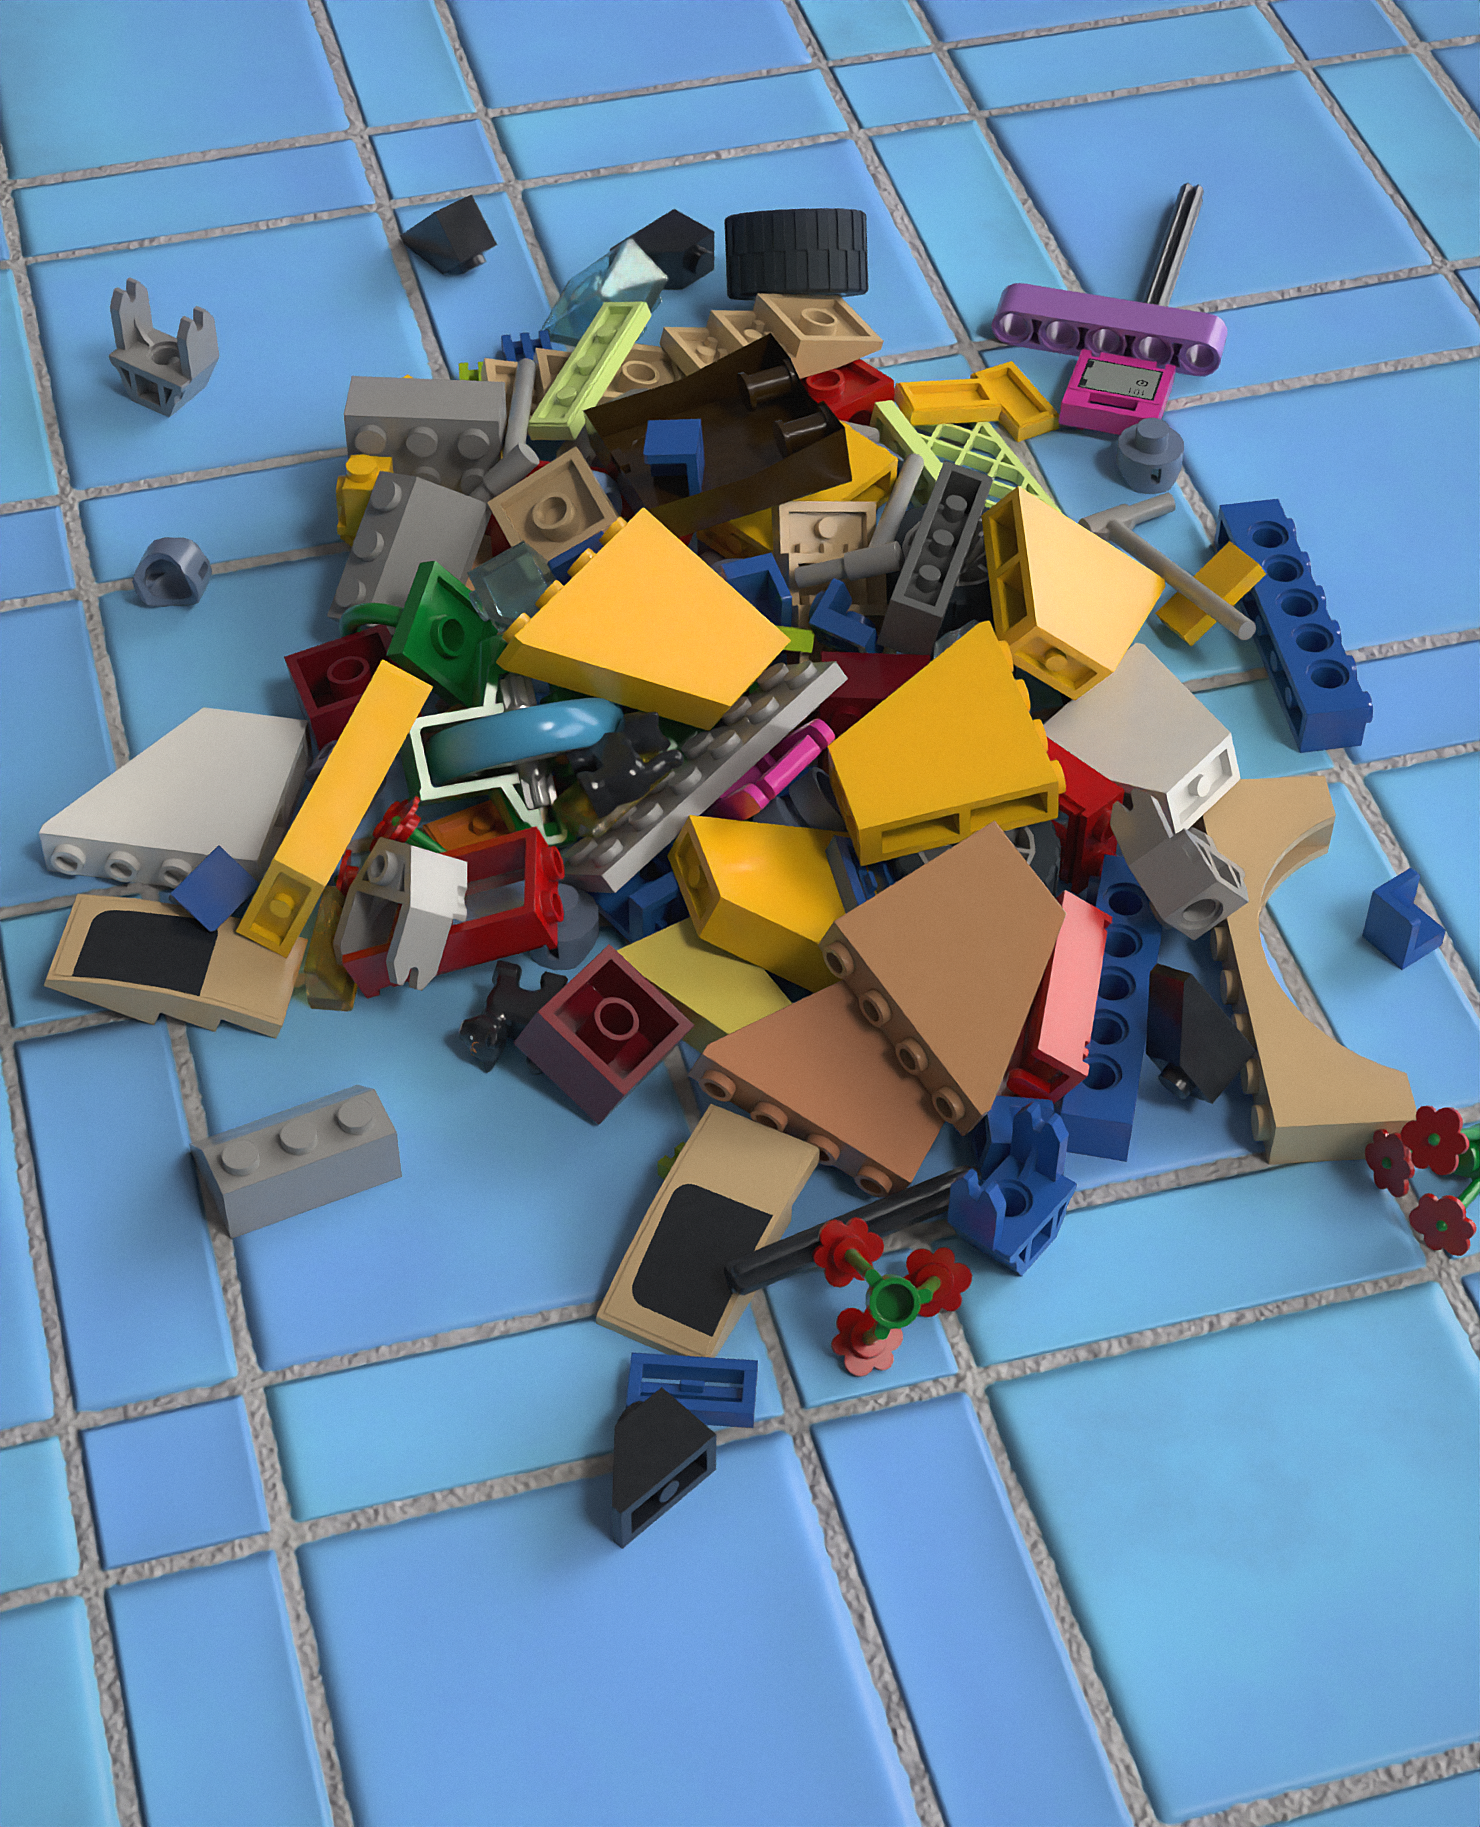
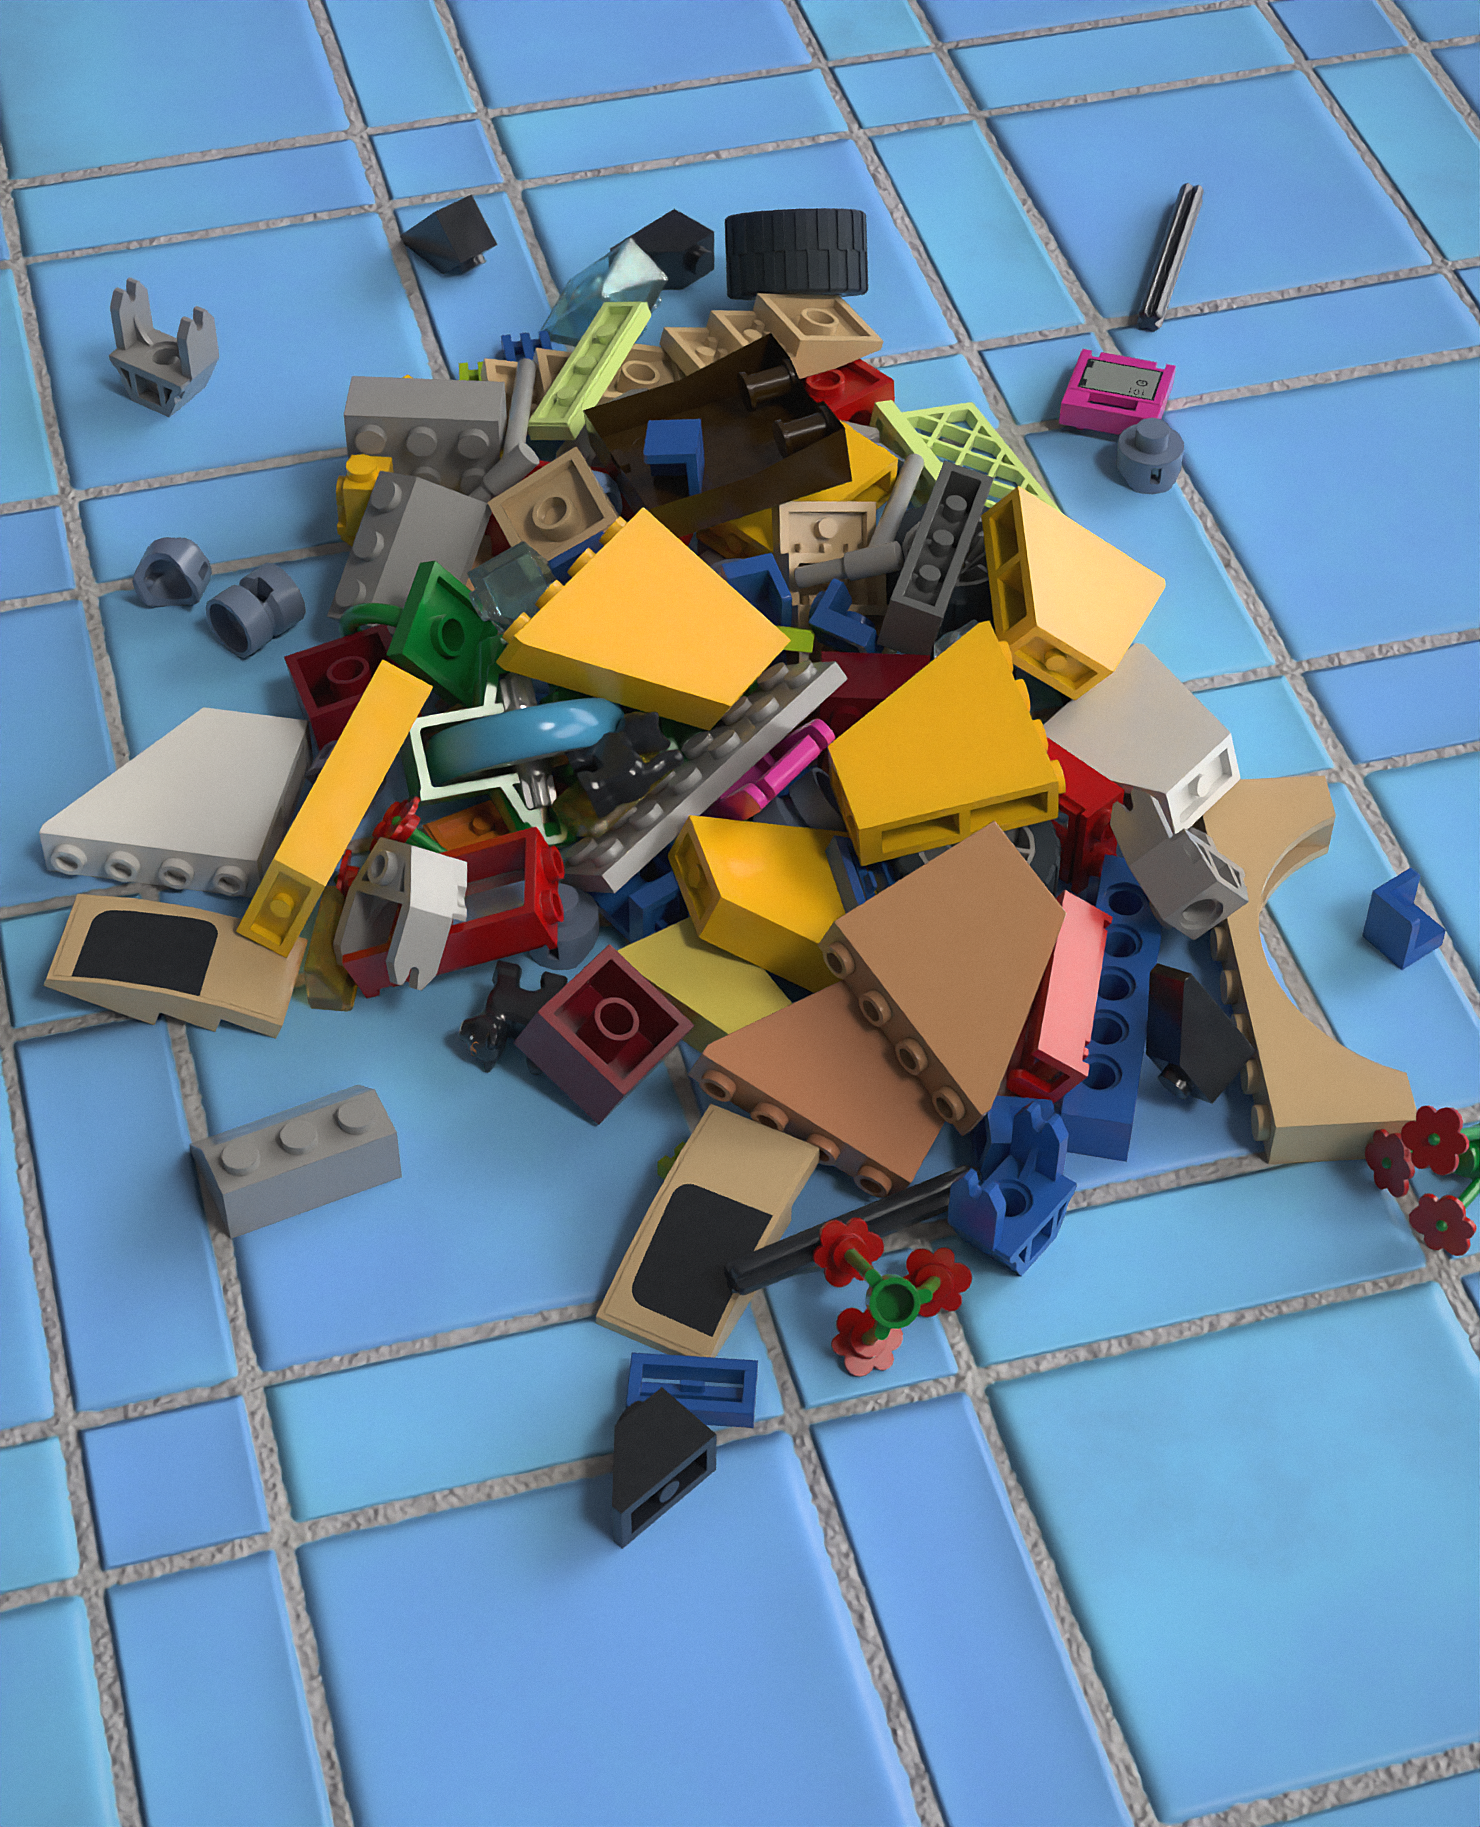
blue panel [168,845,260,932] -> none
yellow tile [894,378,1002,426] -> none
yellow tile [970,361,1060,442] -> none
medium lavender beam [991,283,1228,376] -> none
light grey bar [1078,492,1256,640] -> none
yellow tile [1155,541,1266,646] -> none
blue brick [1214,499,1373,753] -> none
none -> sand blue wheel [205,563,306,658]

